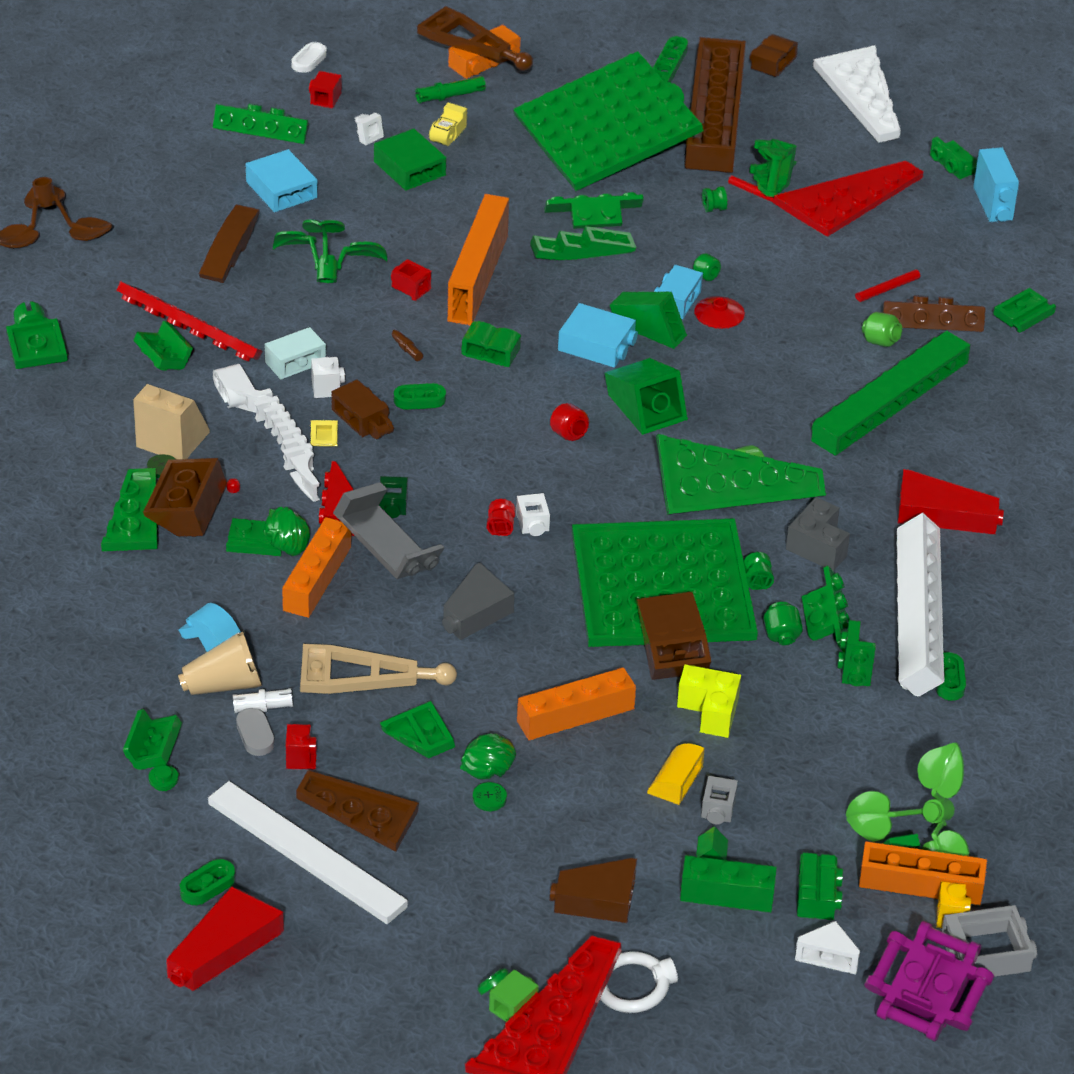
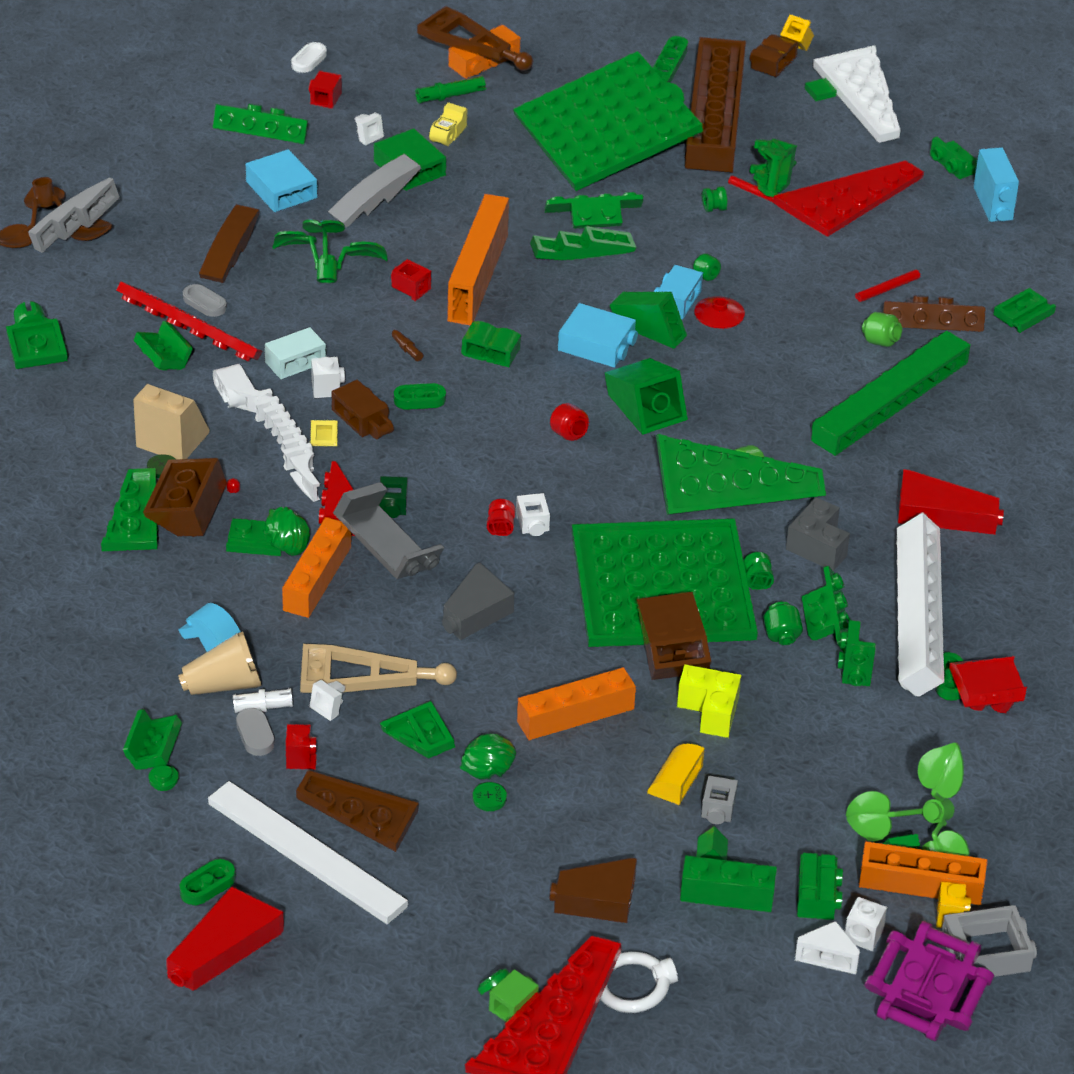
none -> light grey slope [28,178,120,253]
none -> light grey tile [183,284,227,317]
none -> white tile [310,680,345,721]
none -> light grey slope [328,154,421,227]
none -> yellow brick [781,14,814,51]
none -> green tile [805,78,837,101]
none -> white brick [845,897,887,951]
none -> red slope [949,656,1027,713]

